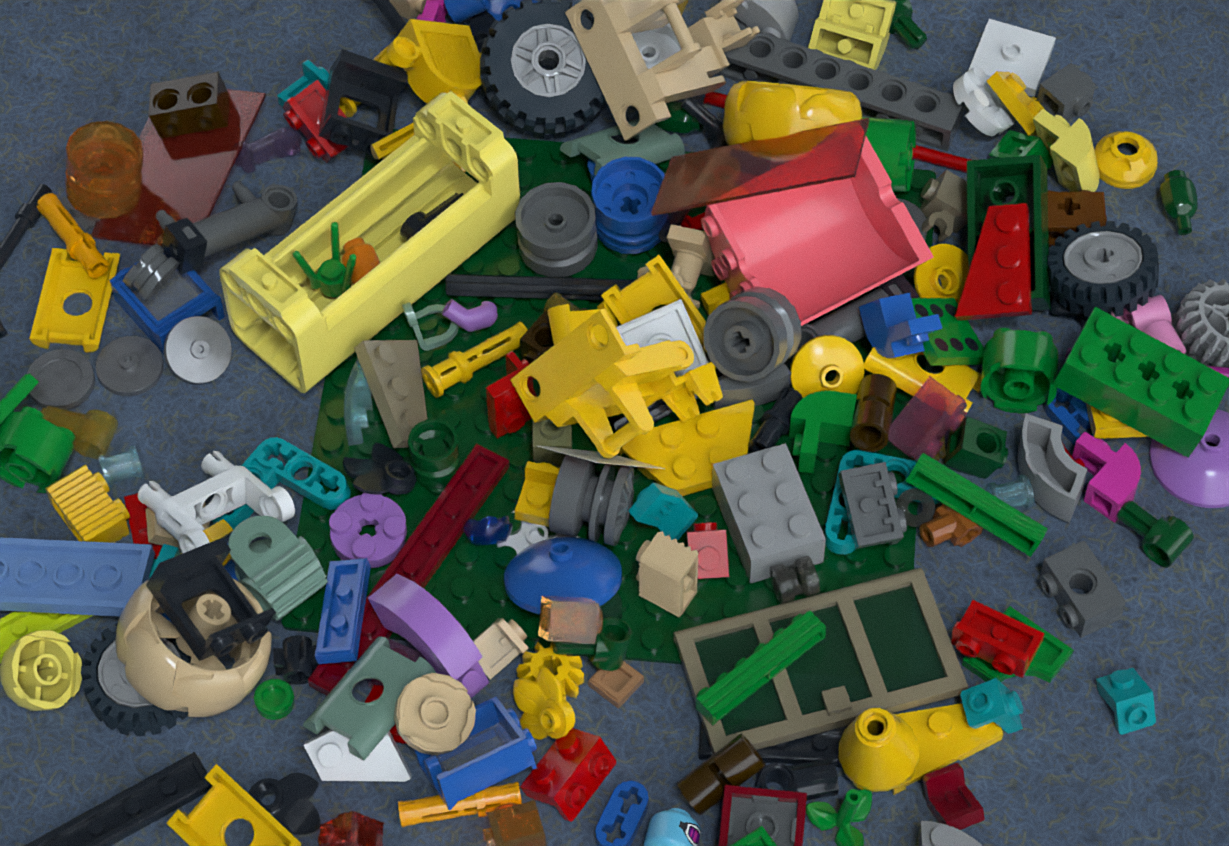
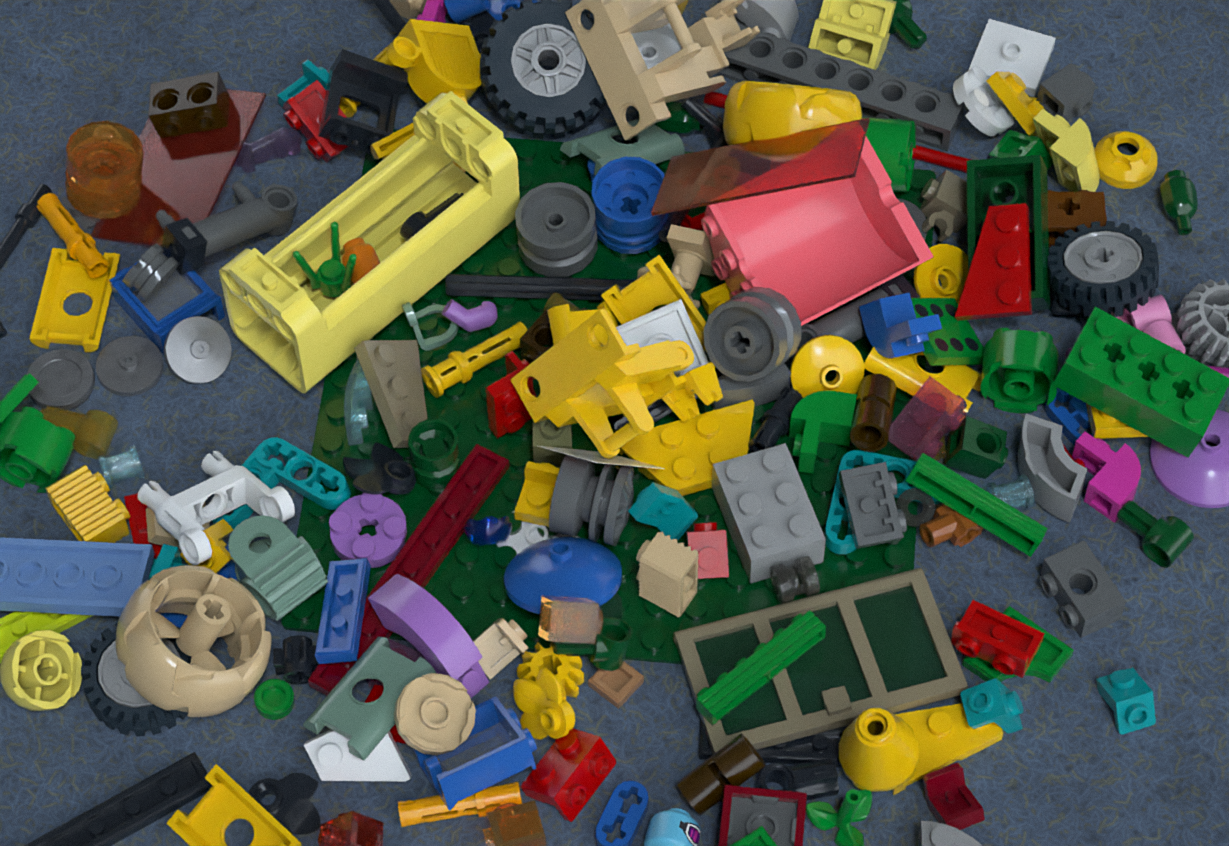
black window [146,538,276,661] -> none

